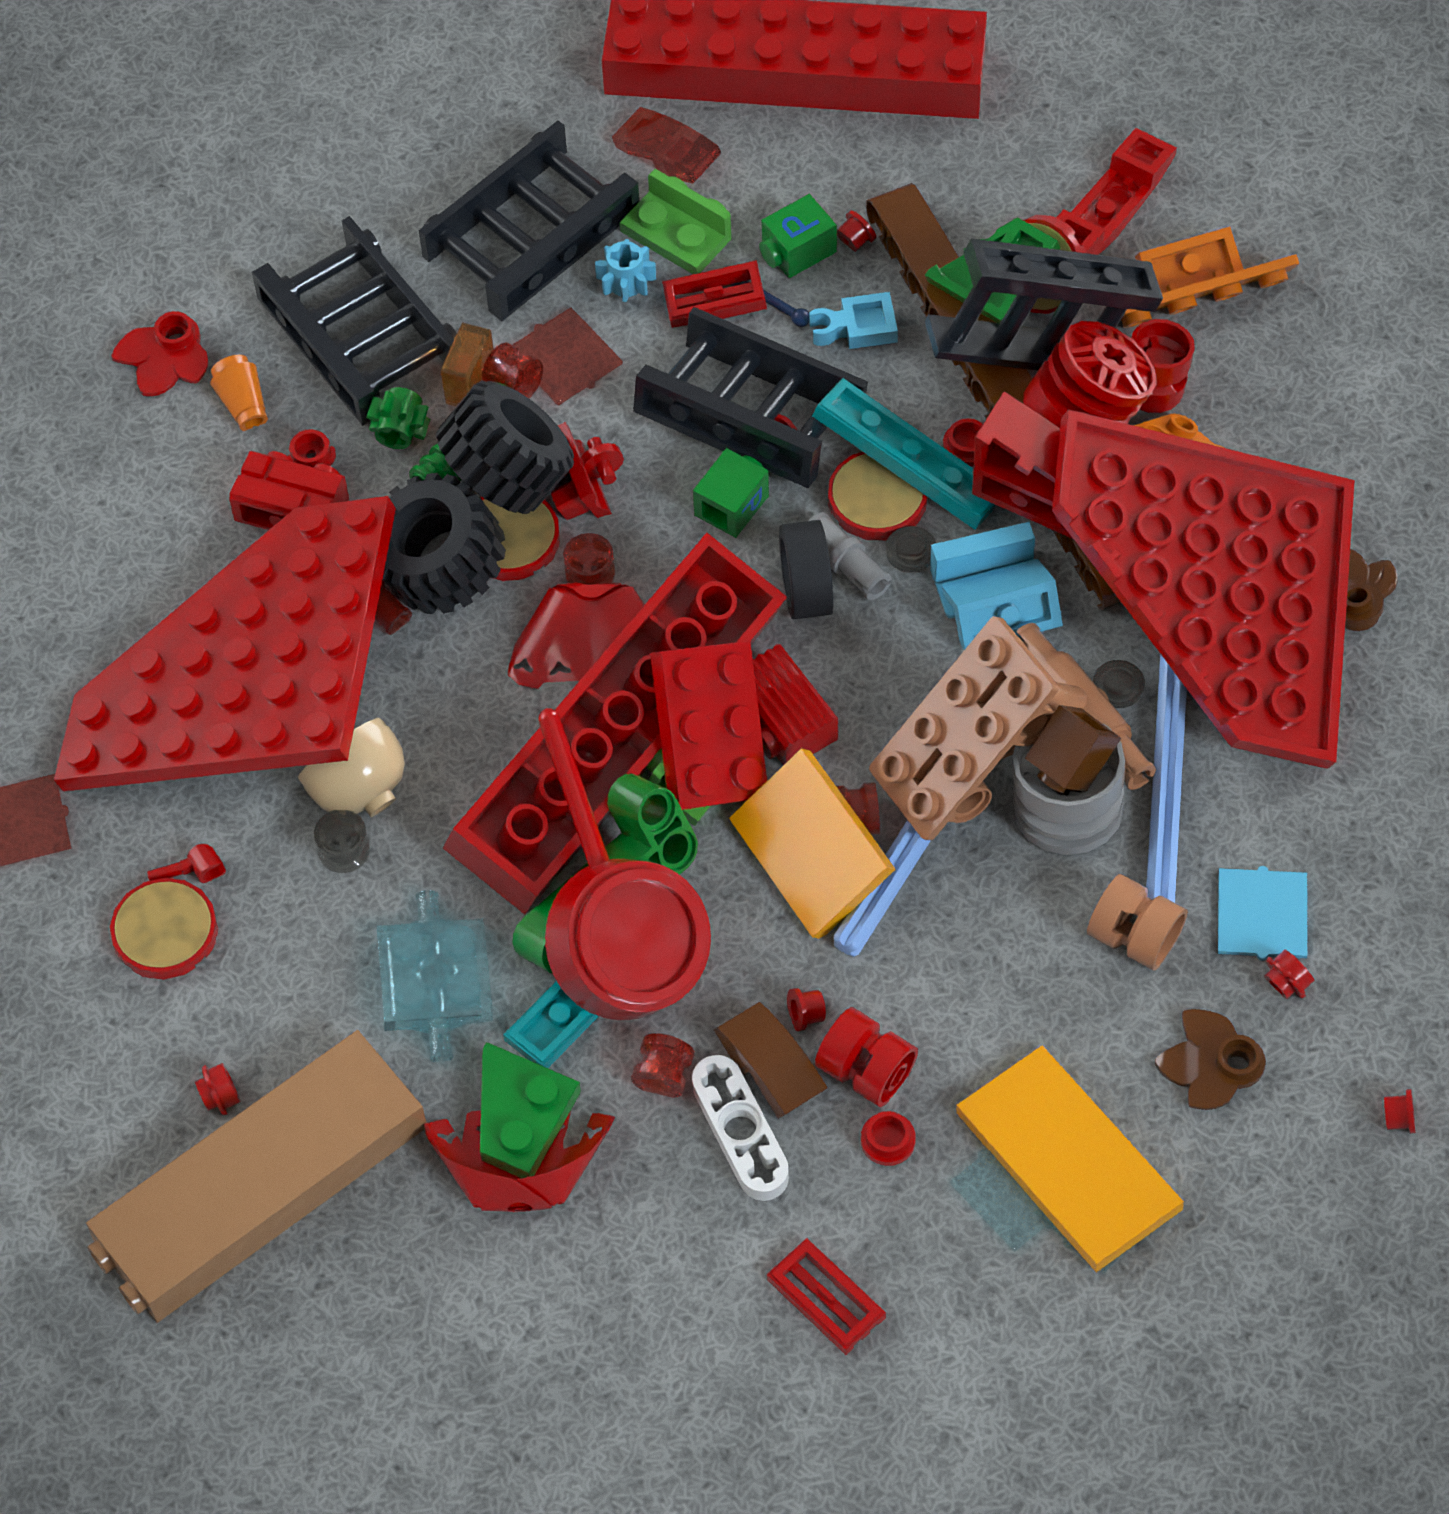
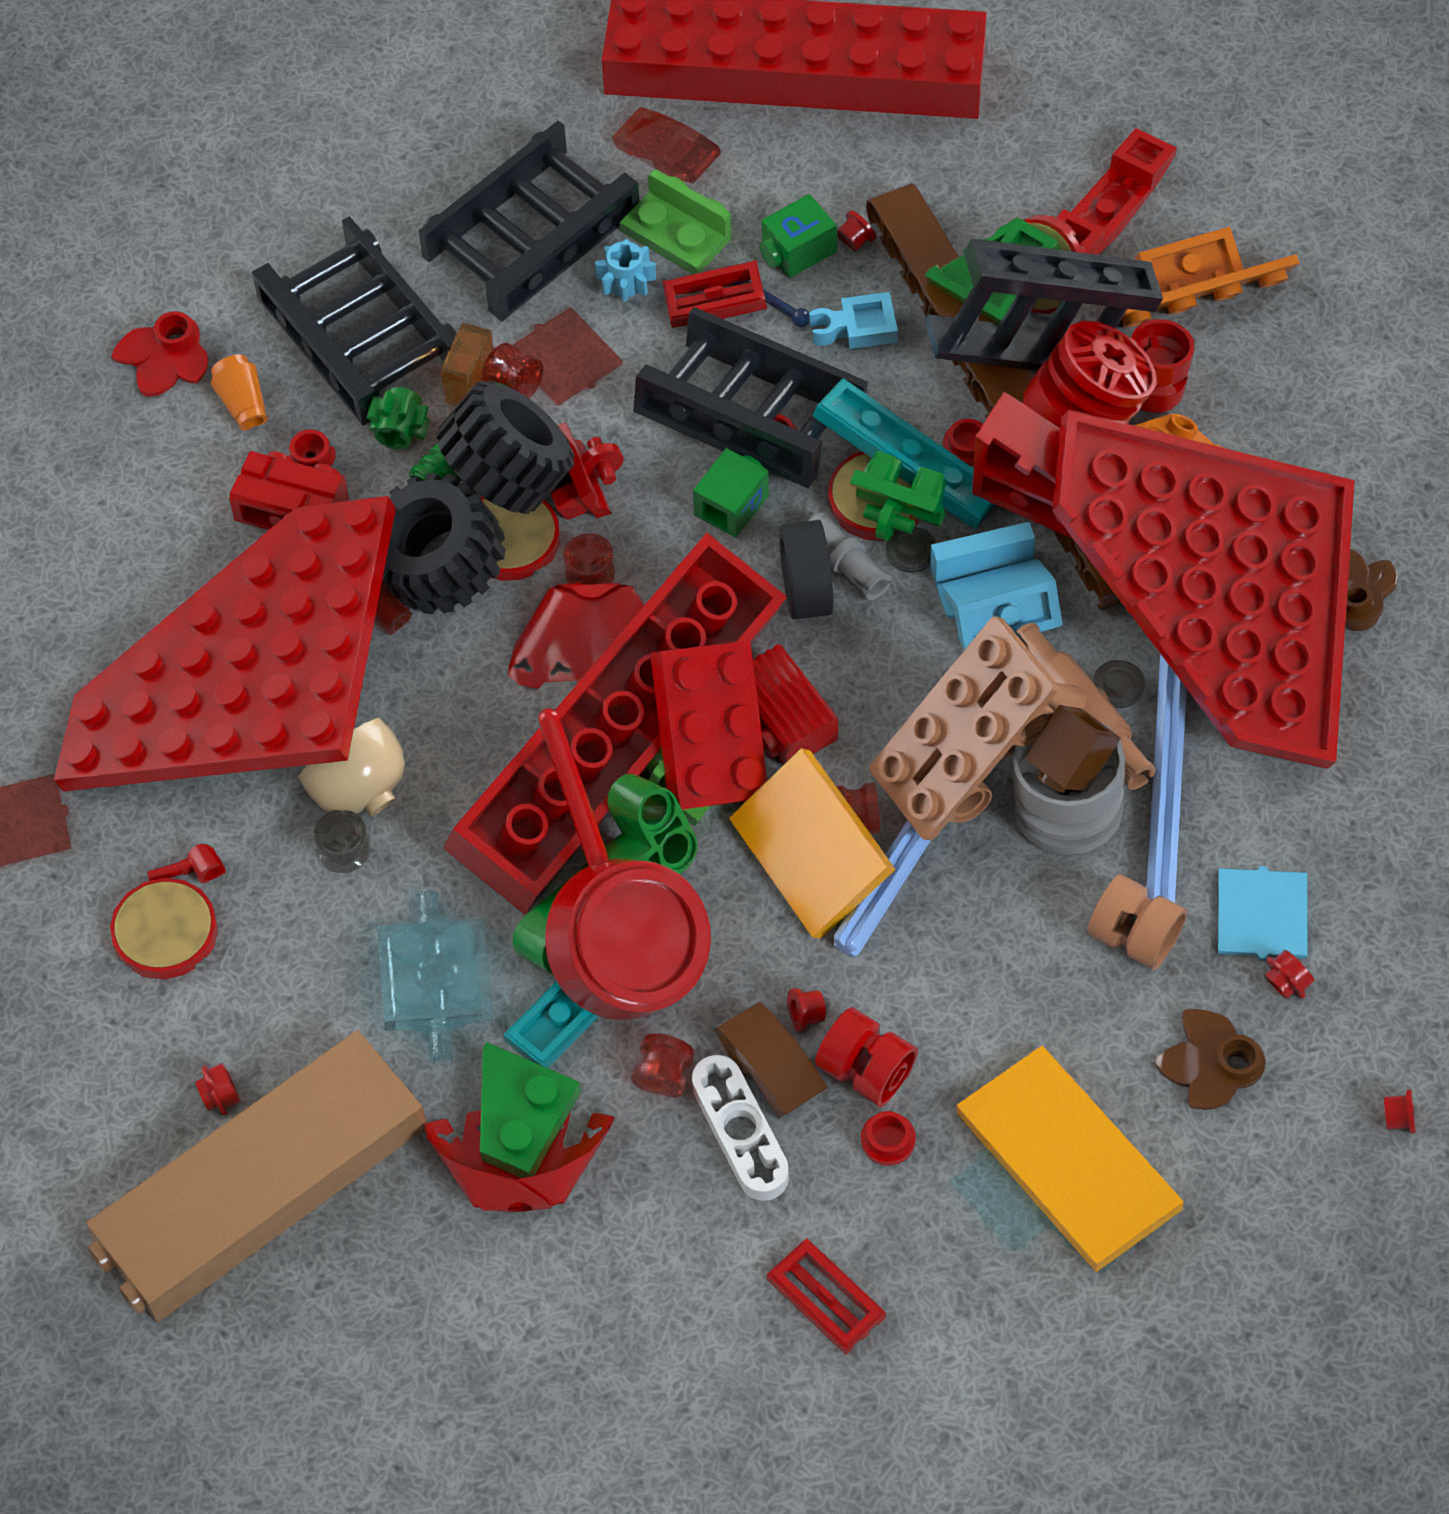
none -> green hips [850,451,946,541]

